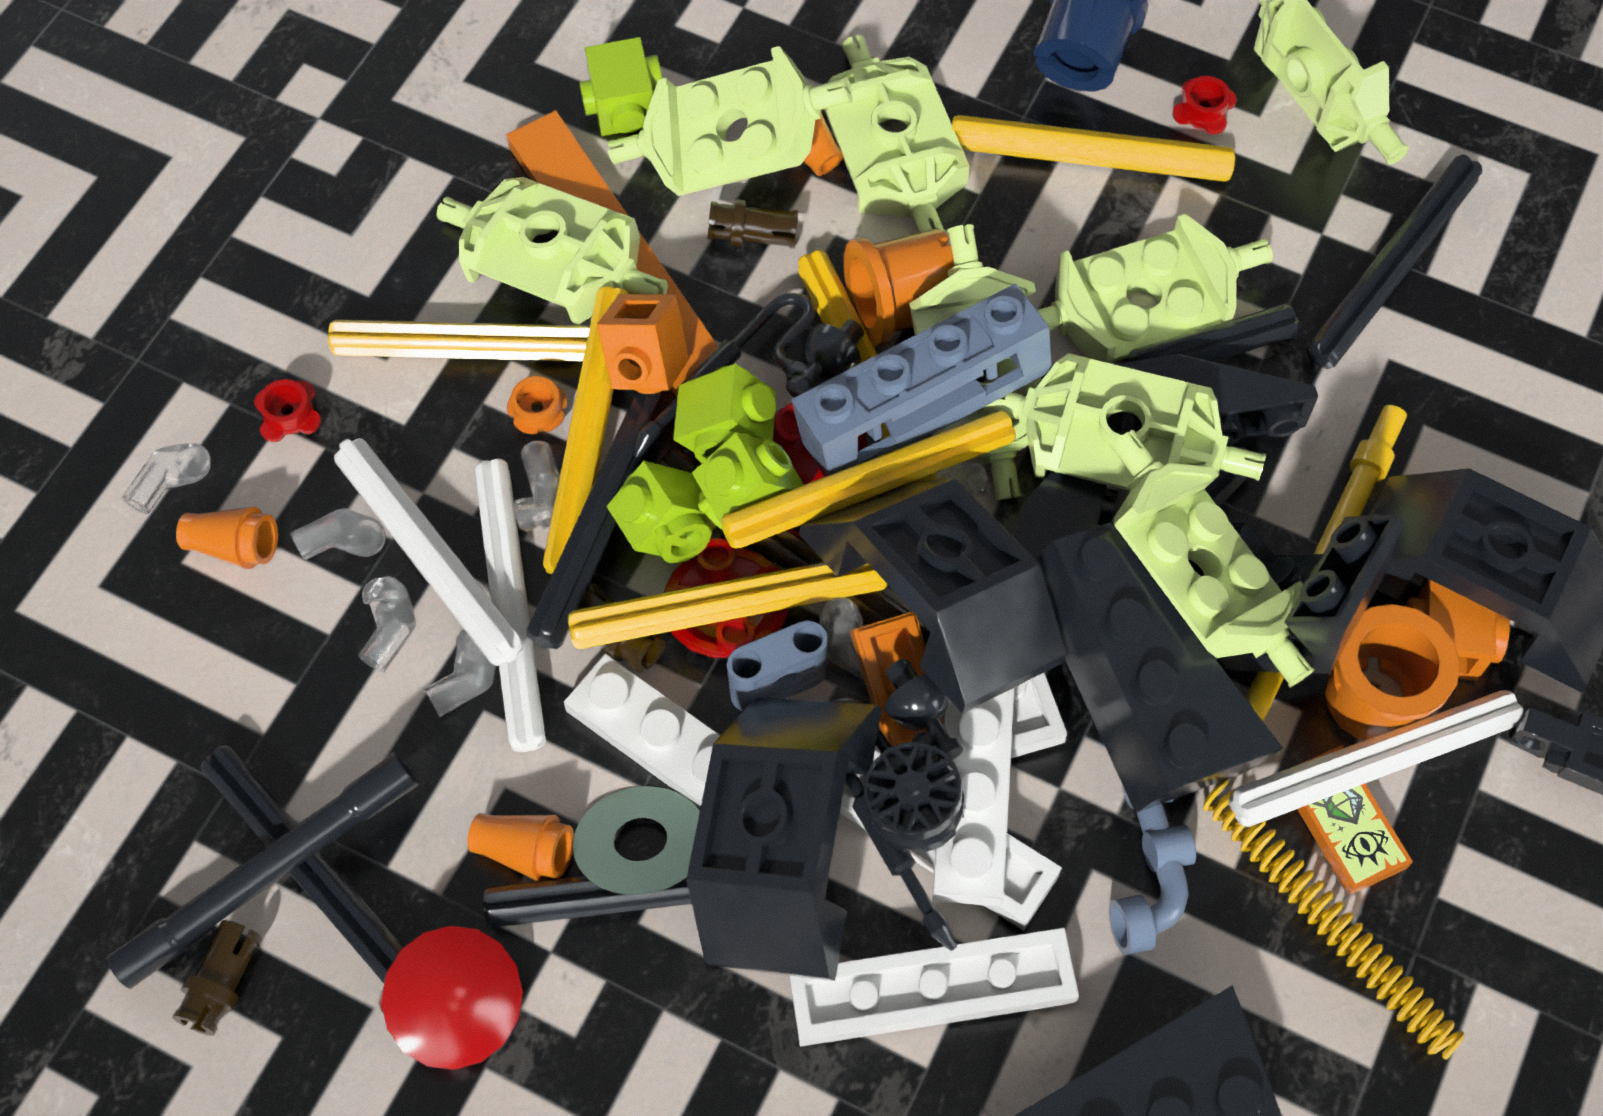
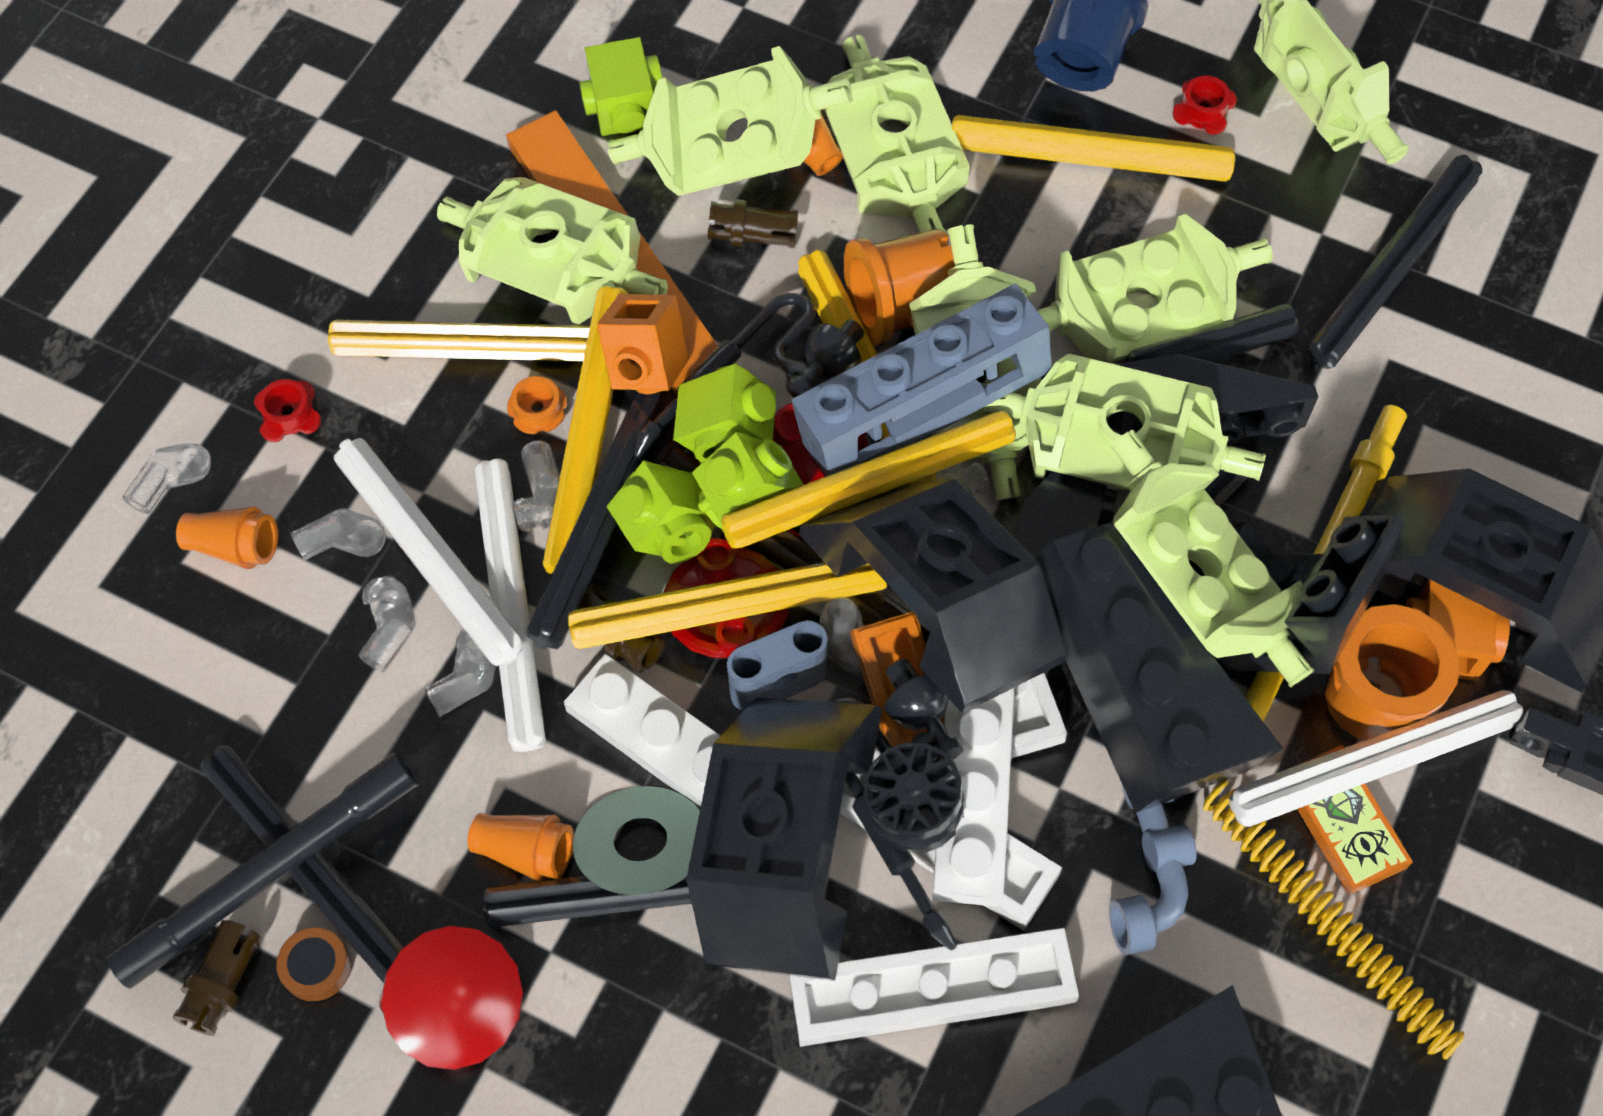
none -> tile [276,927,351,1001]

